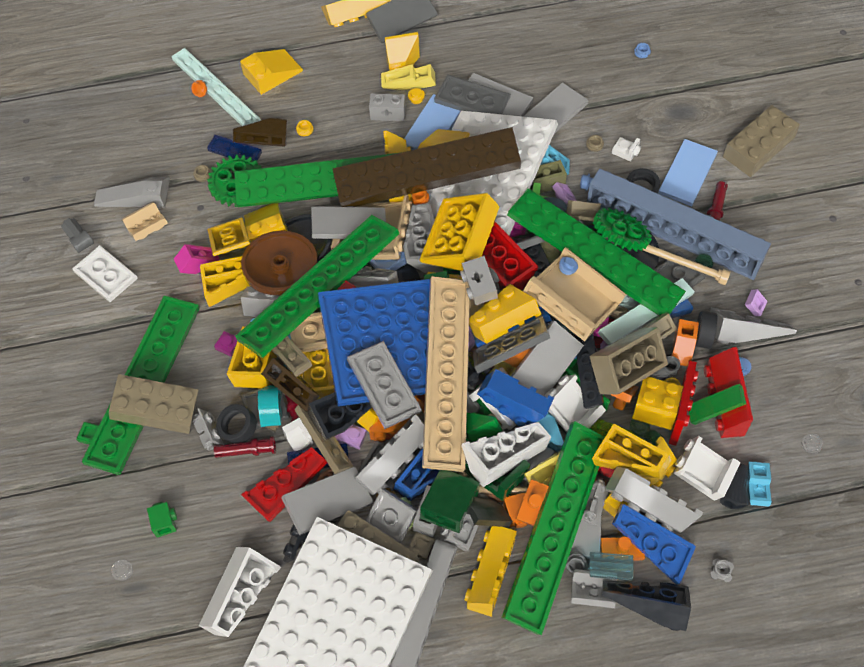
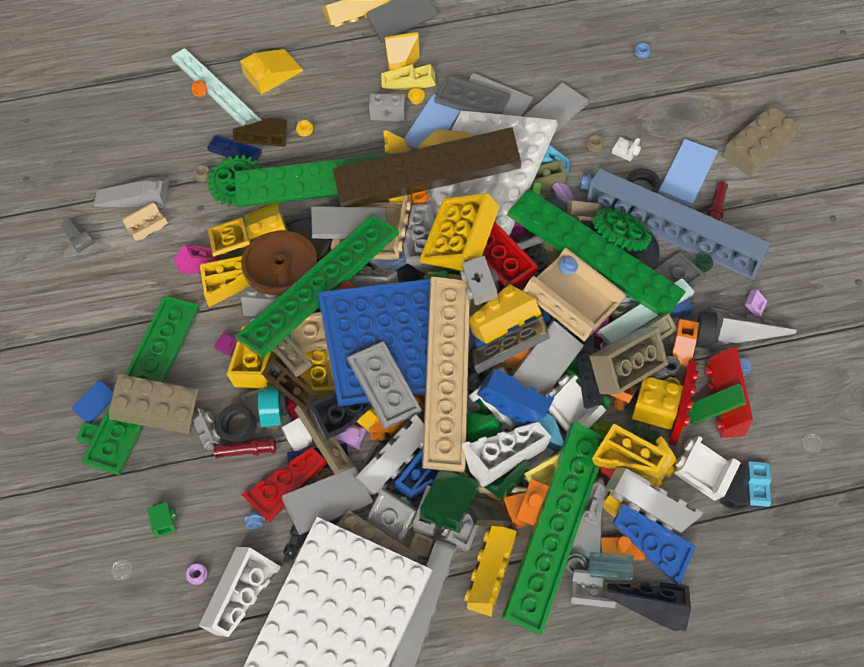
white tile [72,245,138,302] -> none
tan piece [643,245,731,285] -> none
light grey plate [711,559,734,582] -> none
none -> blue slope [72,380,114,423]
none -> lavender plate [186,563,208,585]
none -> medium blue plate [244,512,265,530]

